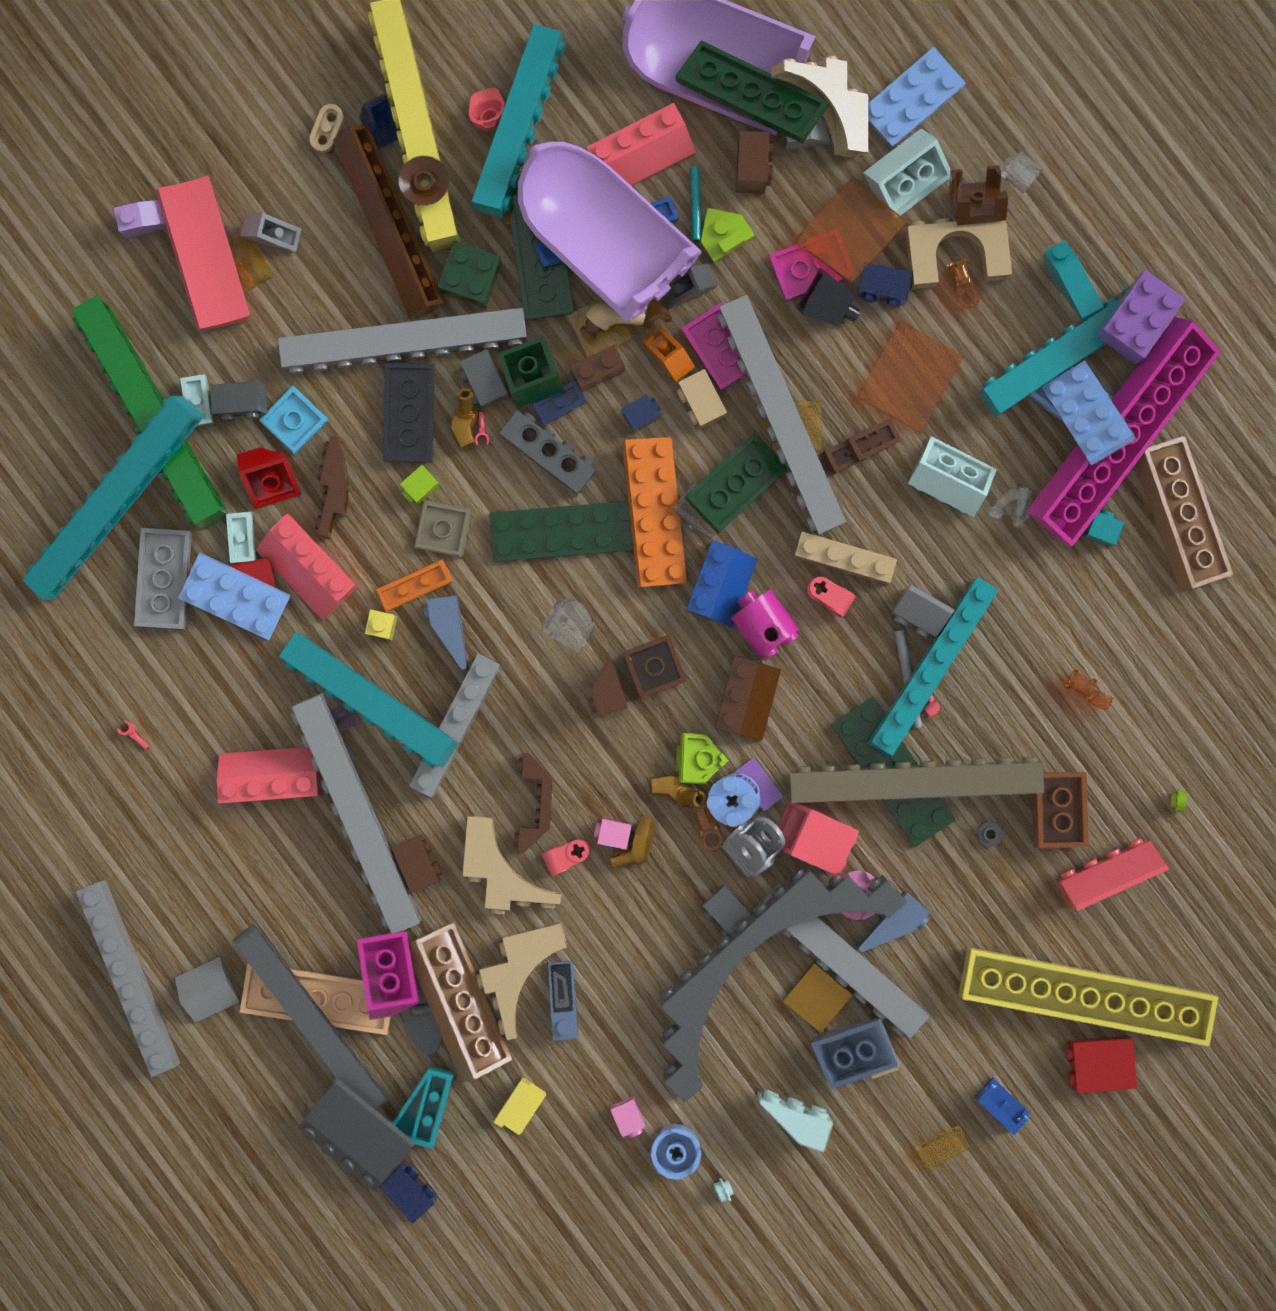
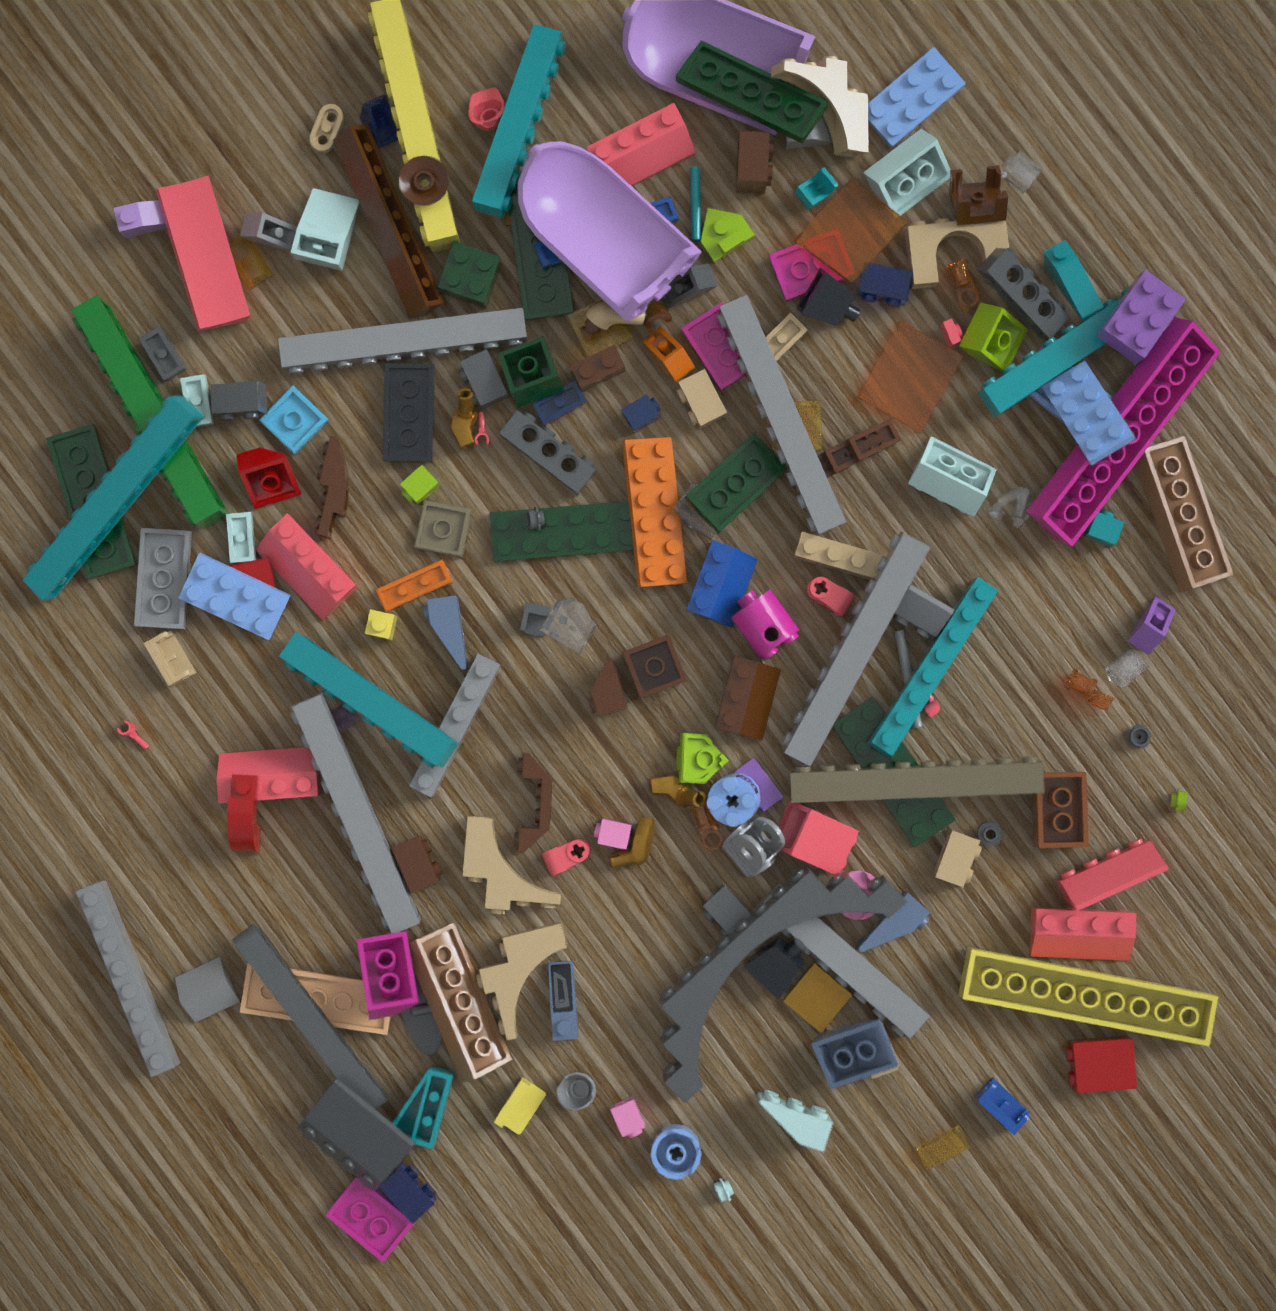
none -> dark green plate [46,424,137,580]
none -> dark grey plate [139,326,187,382]
none -> tan hinge [144,631,197,687]
none -> red arch [227,774,261,853]
none -> light aqua slope [291,188,360,271]
none -> dark pink plate [325,1177,415,1263]
none -> dark grey panel [520,602,551,637]
none -> dark grey plate [526,507,545,531]
none -> light grey hair [556,1072,596,1111]
none -> black torso [744,938,806,999]
none -> tan plate [766,313,808,362]
none -> light grey brick [781,531,930,766]
none -> teal bracket [794,167,838,210]
none -> tan brick [932,830,982,887]
none -> coral plate [940,319,963,349]
none -> lime slope [959,302,1028,371]
none -> dark grey brick [977,248,1069,339]
none -> coral slope [1029,907,1136,961]
none -> clear brick [1105,648,1149,687]
none -> dark grey plate [1126,724,1151,749]
none -> medium lavender slope [1128,596,1176,655]

